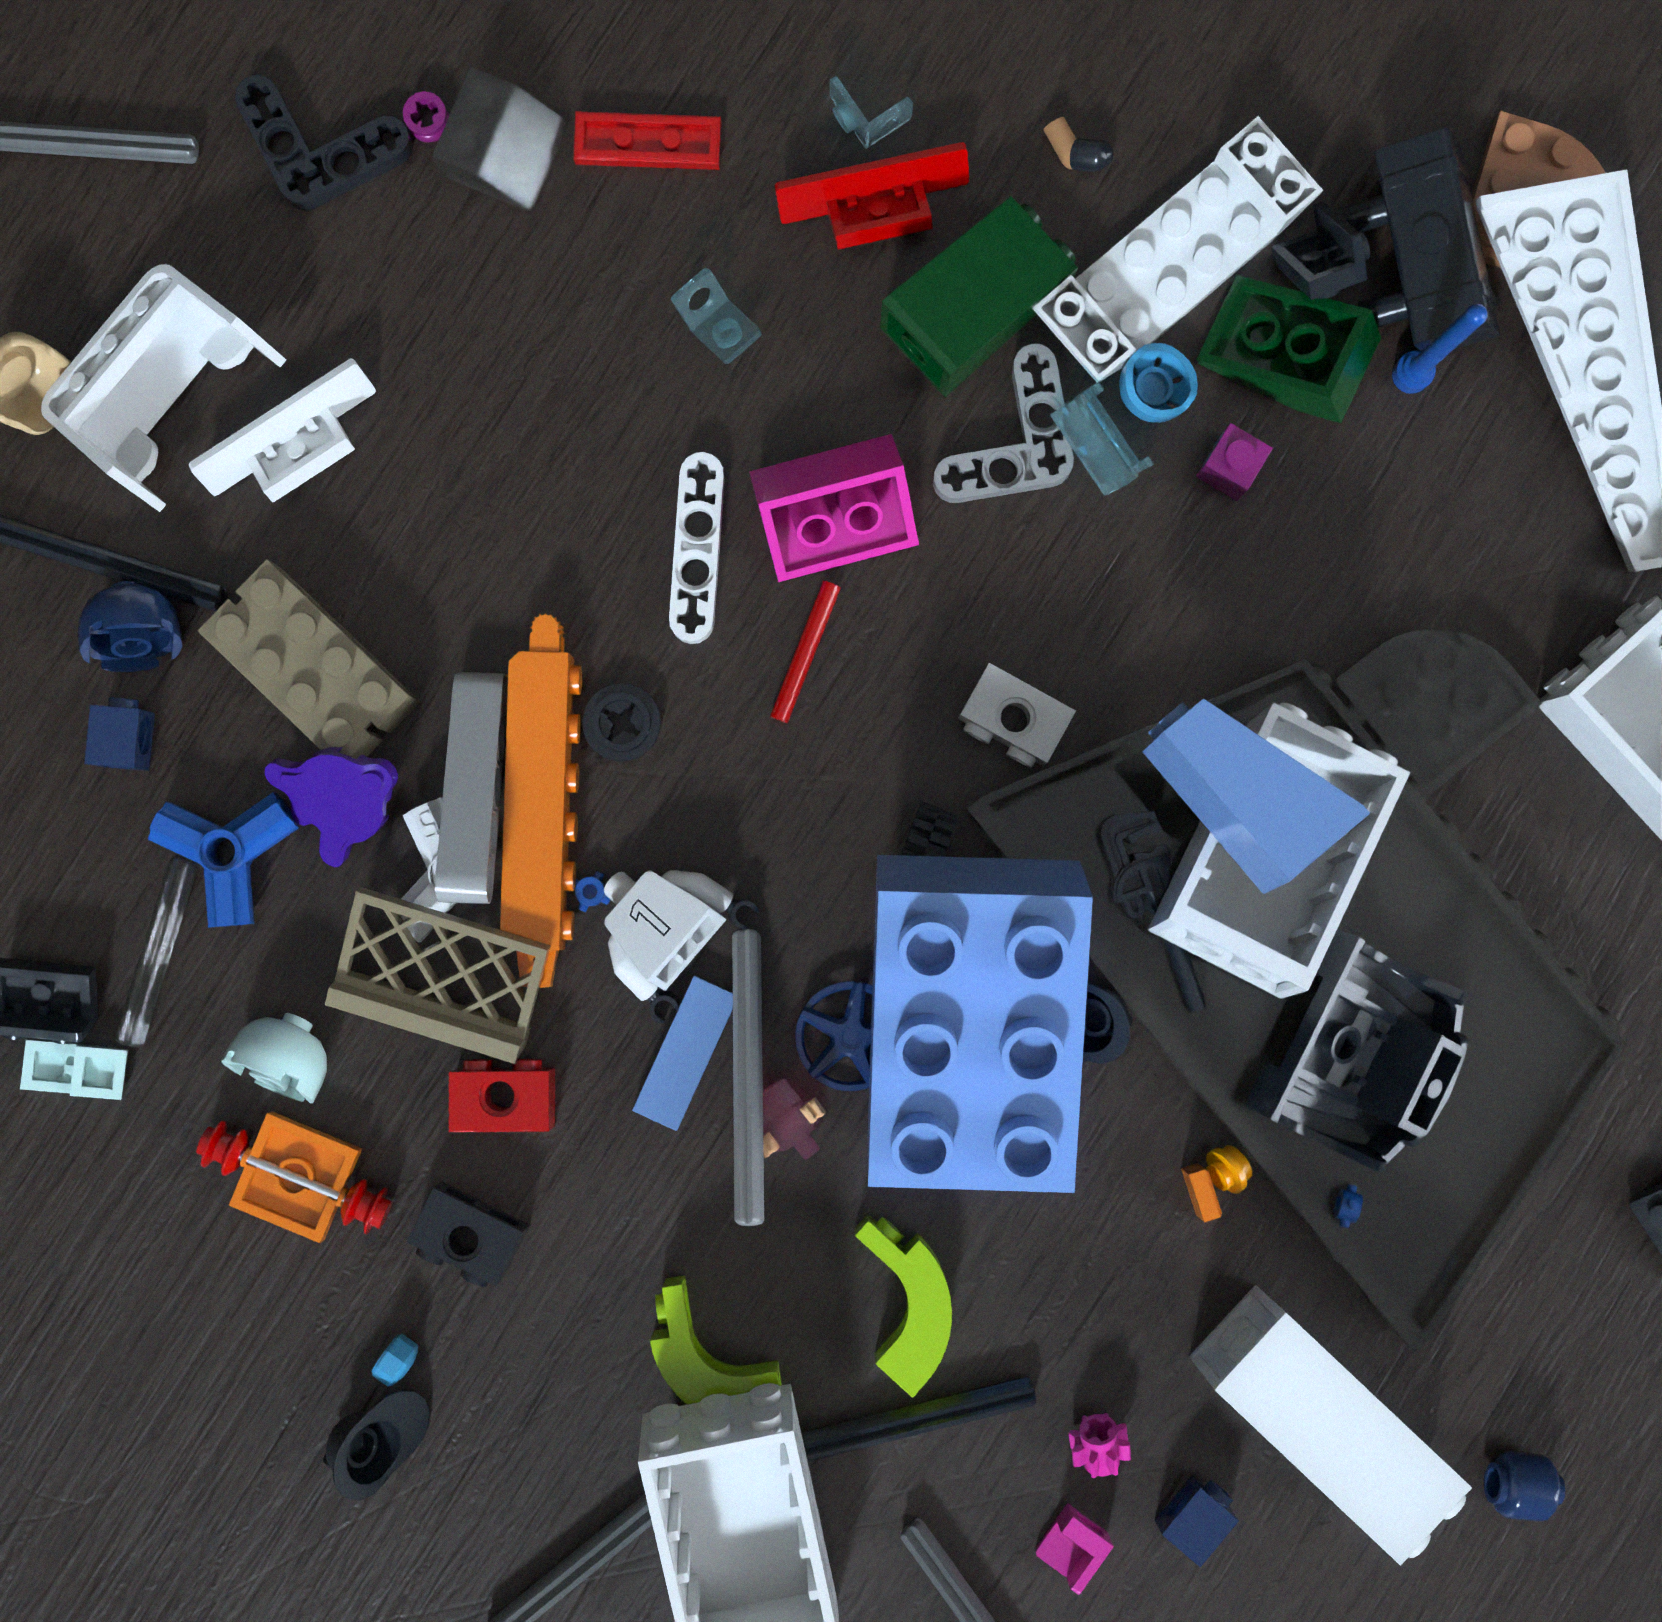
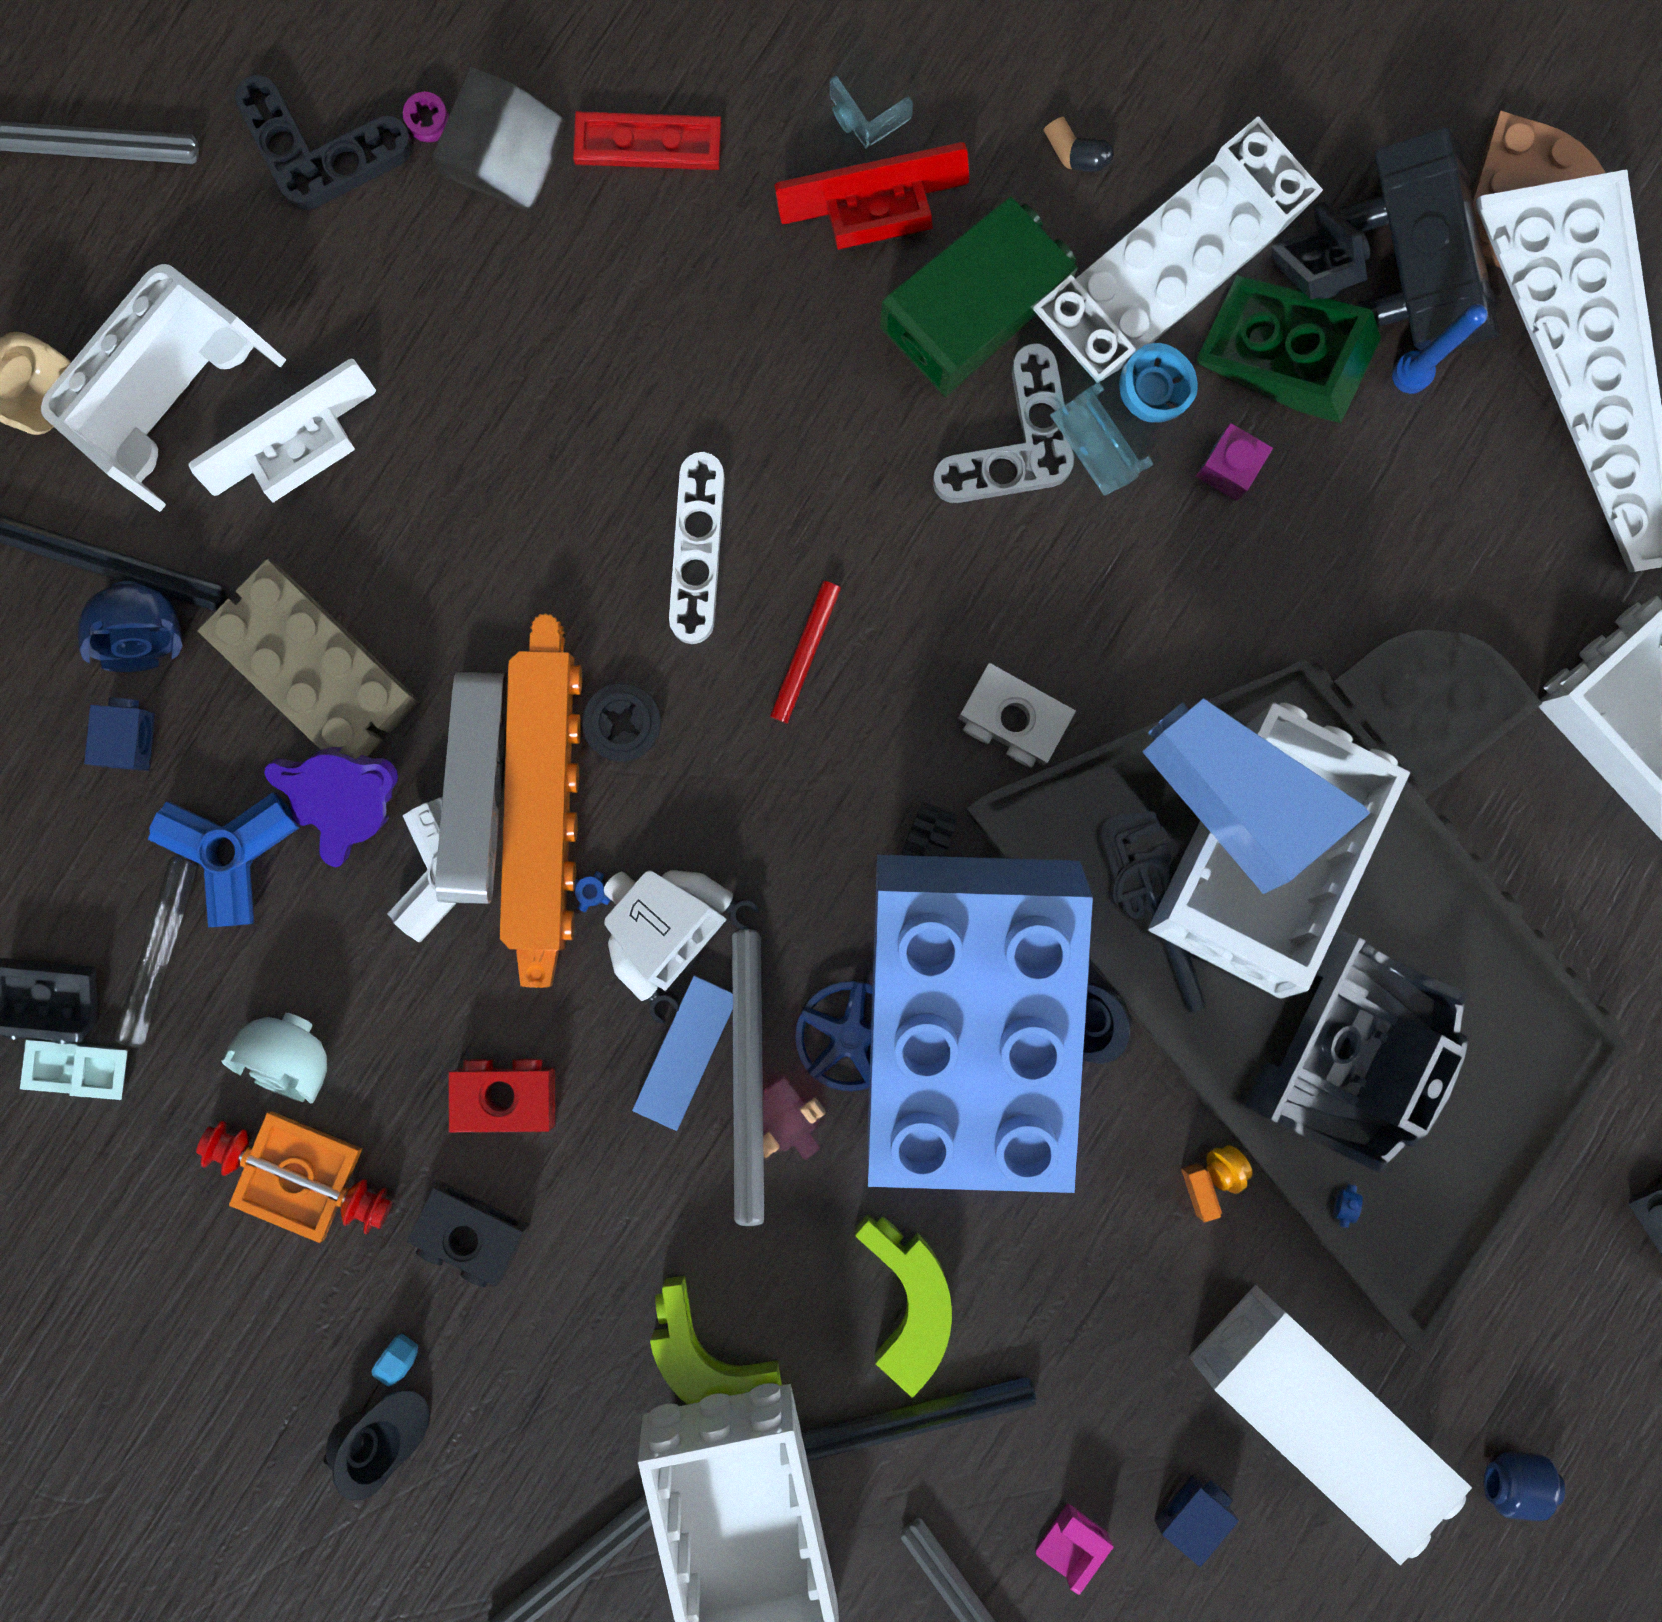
dark tan fence [325,887,551,1064] -> none
clear light blue bracket [671,268,762,364] -> none
dark pink slope [749,434,919,582] -> none
dark pink gear [1069,1413,1131,1478] -> none

